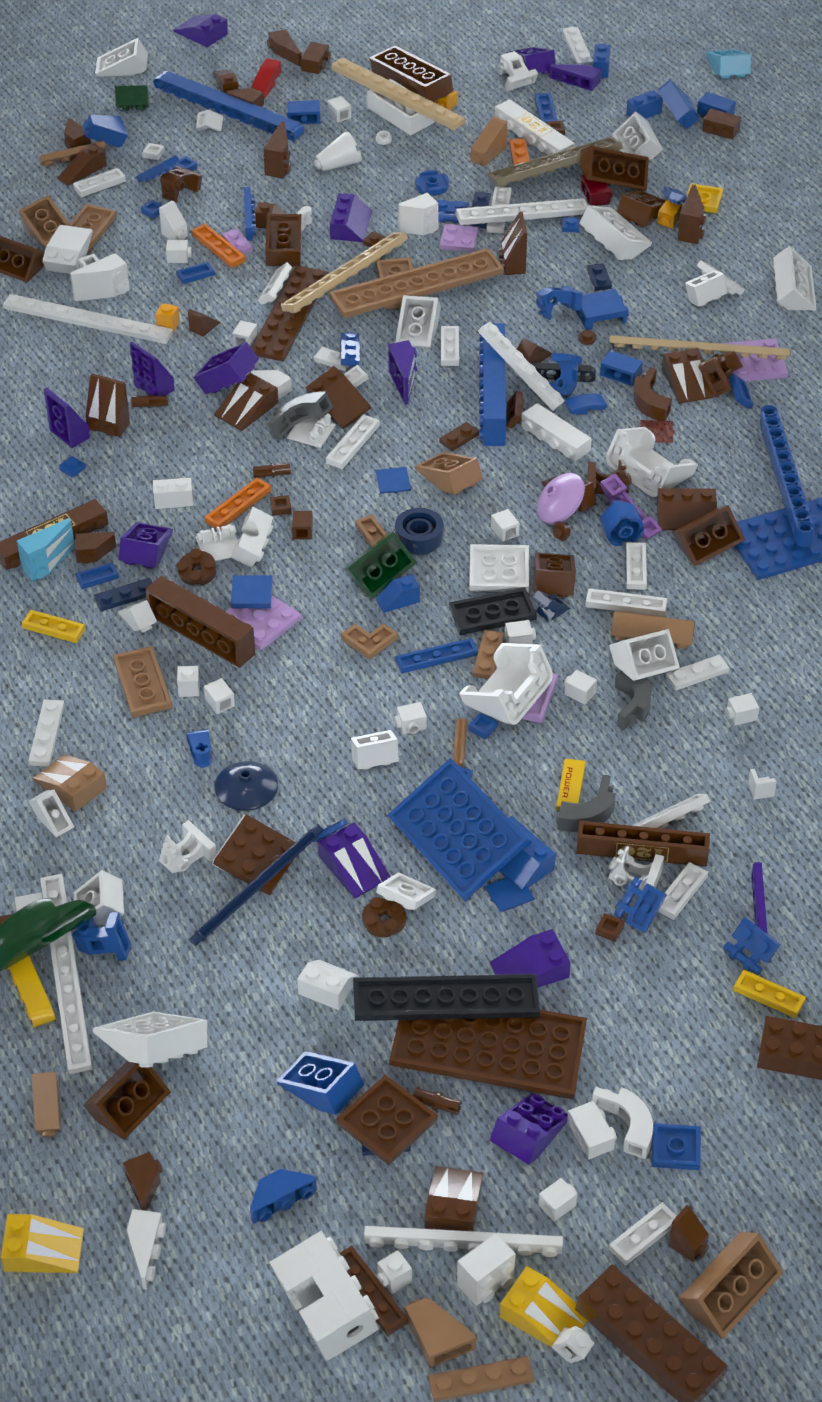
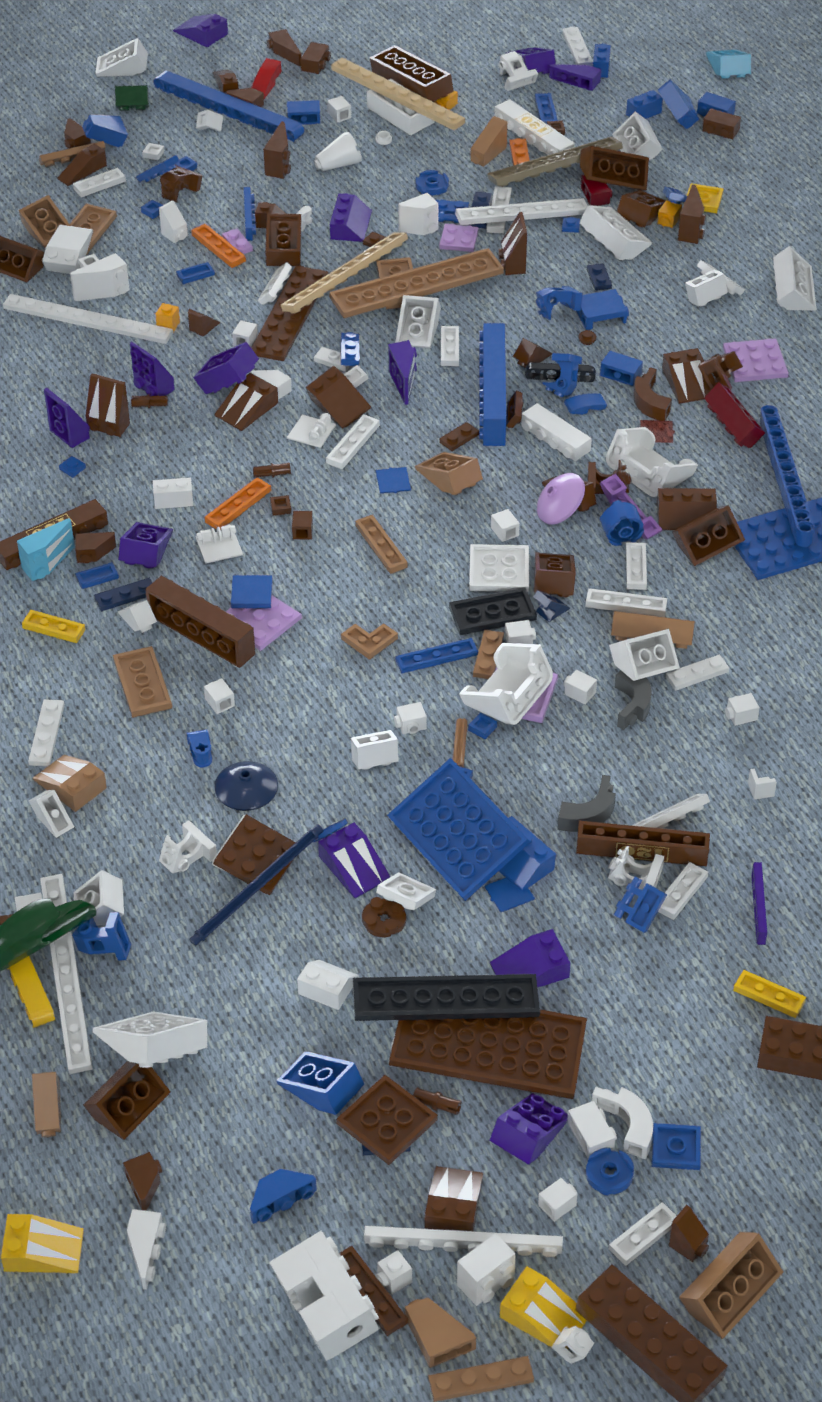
white brick [166,240,192,263] -> none
reddish brown plate [176,548,216,586] -> none
white brick [177,666,200,697] -> none
white arch [231,507,273,567] -> none
dark grey arch [267,392,333,439] -> none
dark green slope [343,532,417,599] -> none
blue slope [376,574,420,613] -> none
dark blue piece [395,508,444,555] -> none
white plate [478,322,565,411] -> none
reddish brown plate [553,522,571,541] -> none
yellow tile [556,758,586,811] -> none
reddish brown plate [595,913,625,942] -> none
tan plate [609,335,792,360] -> none
blue plate [723,918,781,975] -> none
blue tile [729,374,753,409] -> none
none -> blue plate [586,1148,634,1195]
none -> dark red brick [704,382,765,448]

